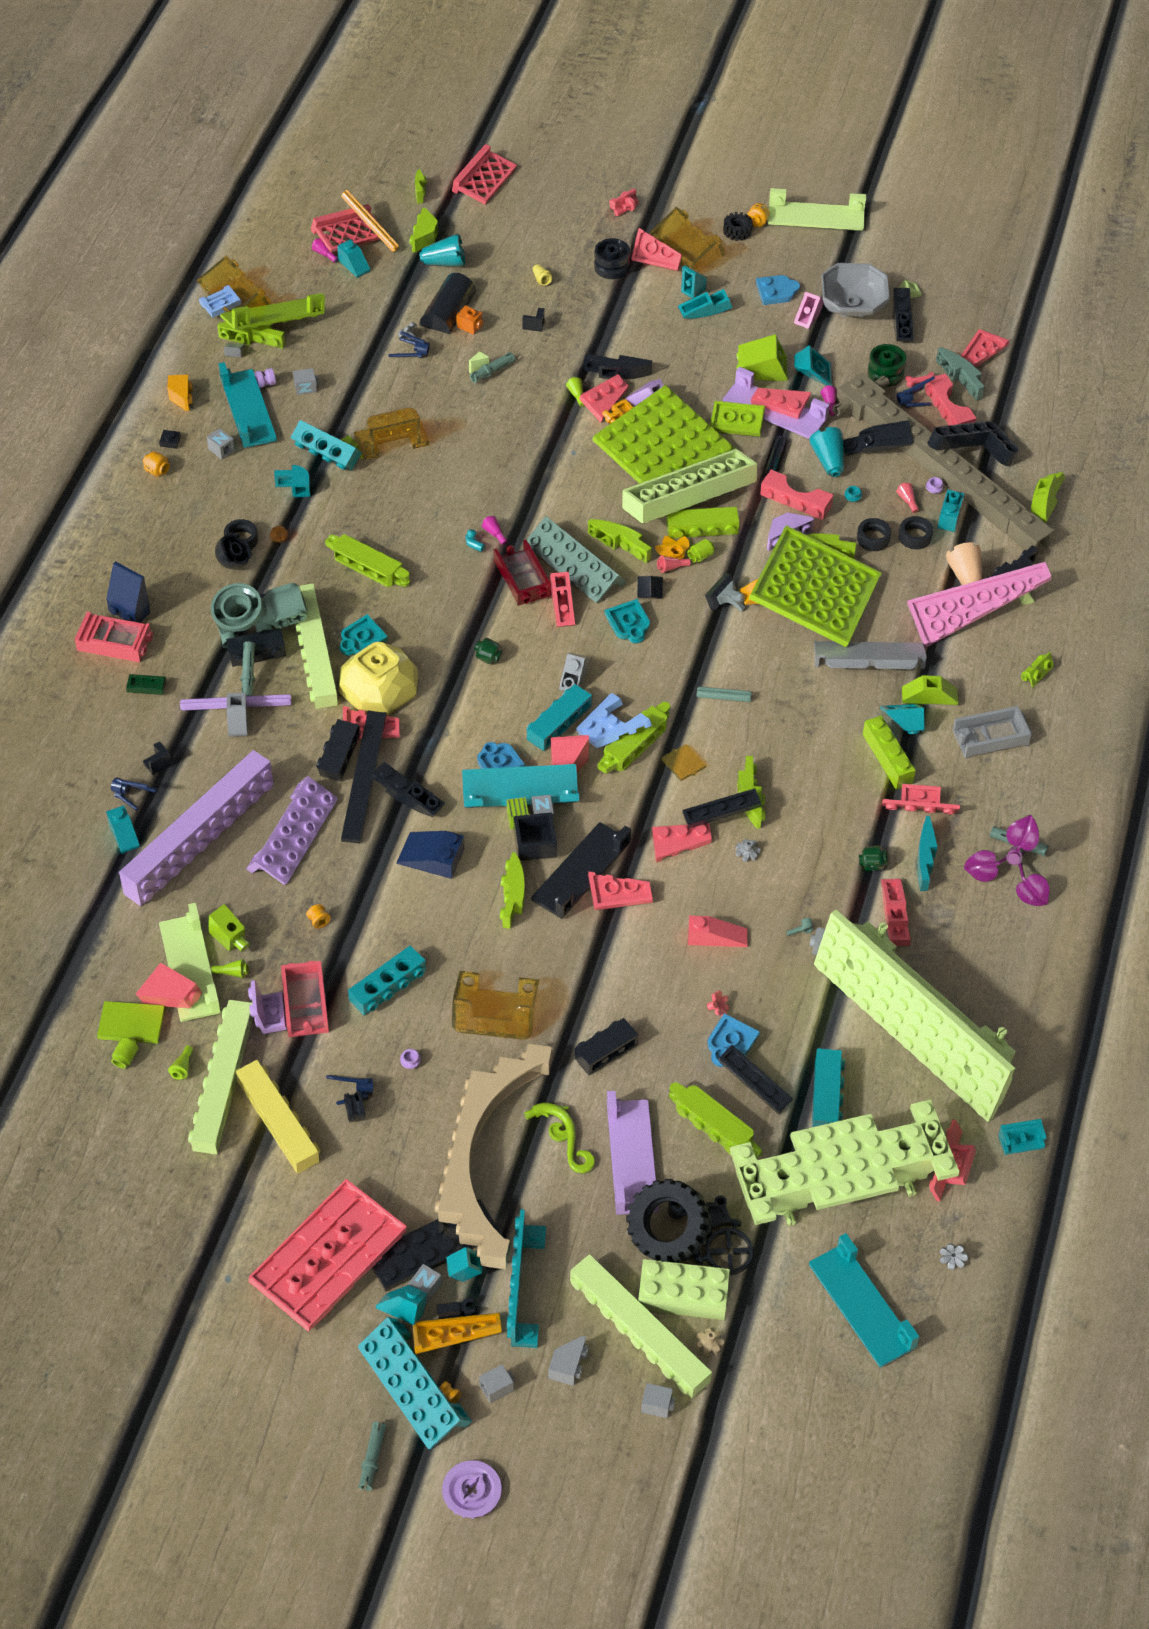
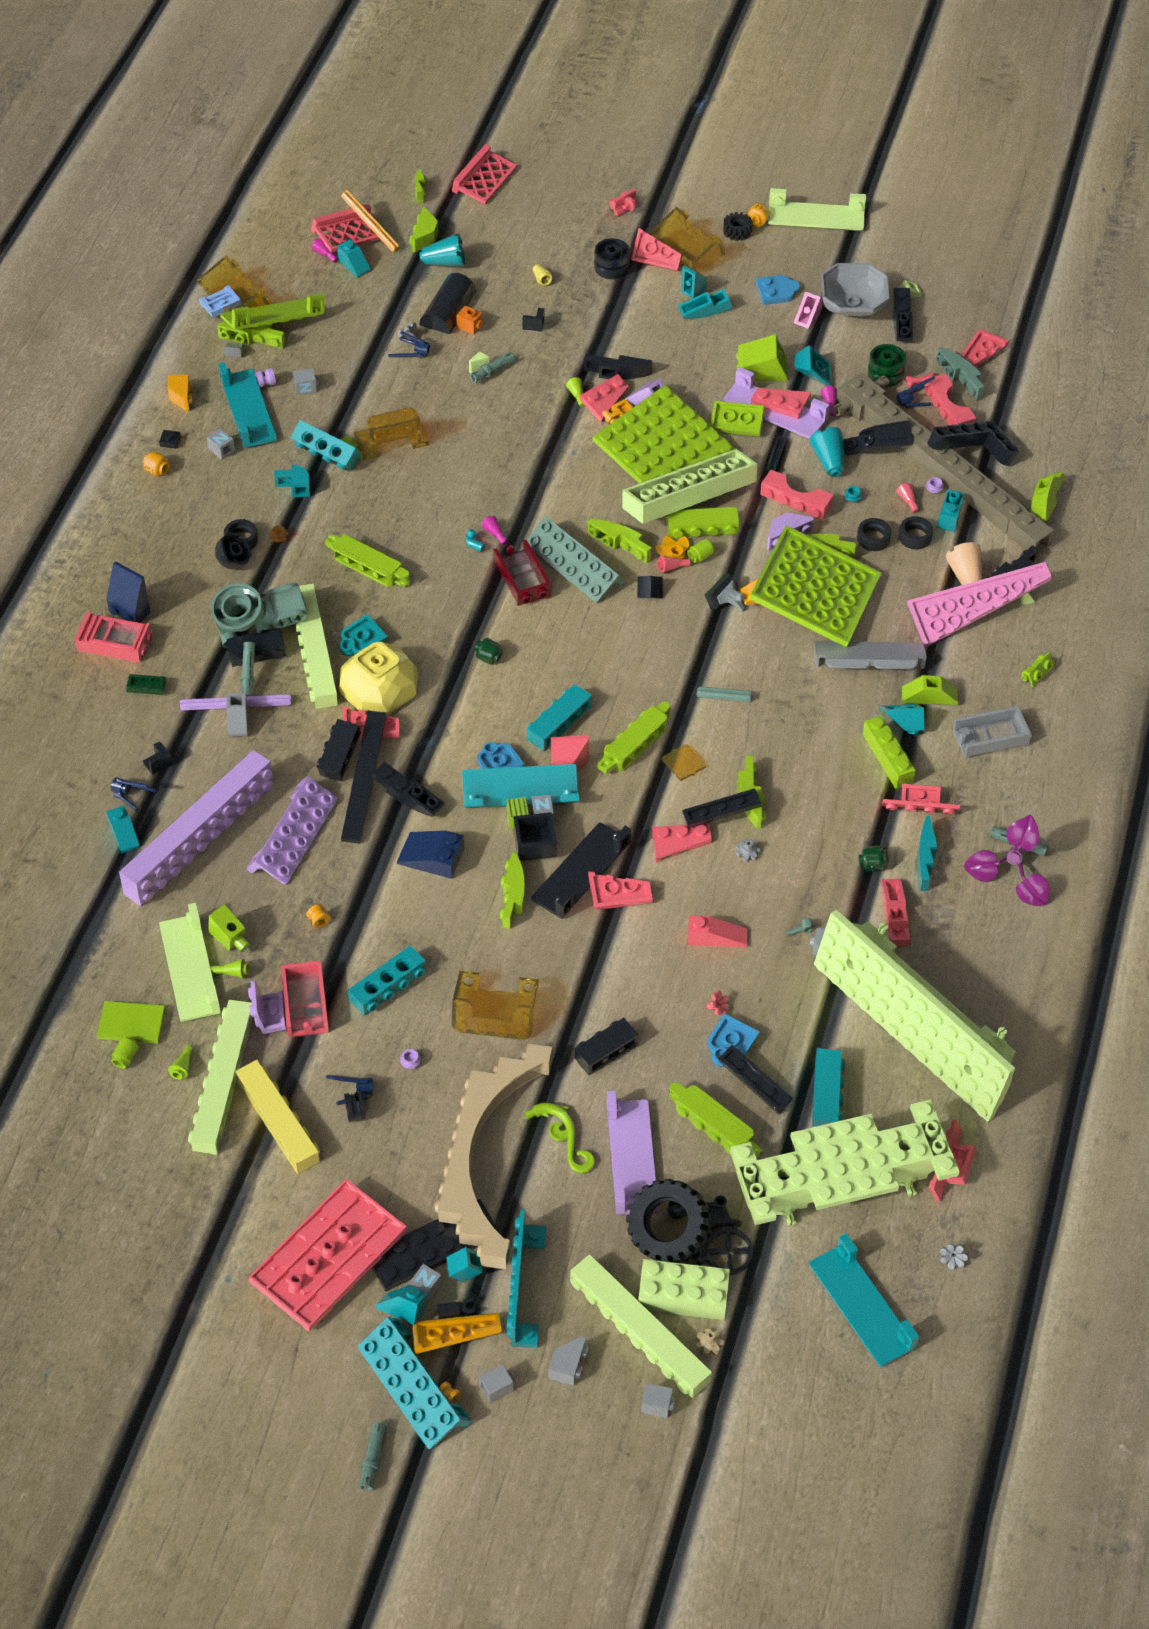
coral slope [136,963,203,1008] -> none
lavender gear [442,1460,502,1519] -> none
coral slope [549,572,575,627] -> none
light grey slope [559,652,590,691] -> none
light blue wing [576,693,652,748] -> none
teal plate [604,599,650,644] -> none
teal hinge [998,1119,1046,1155] -> none

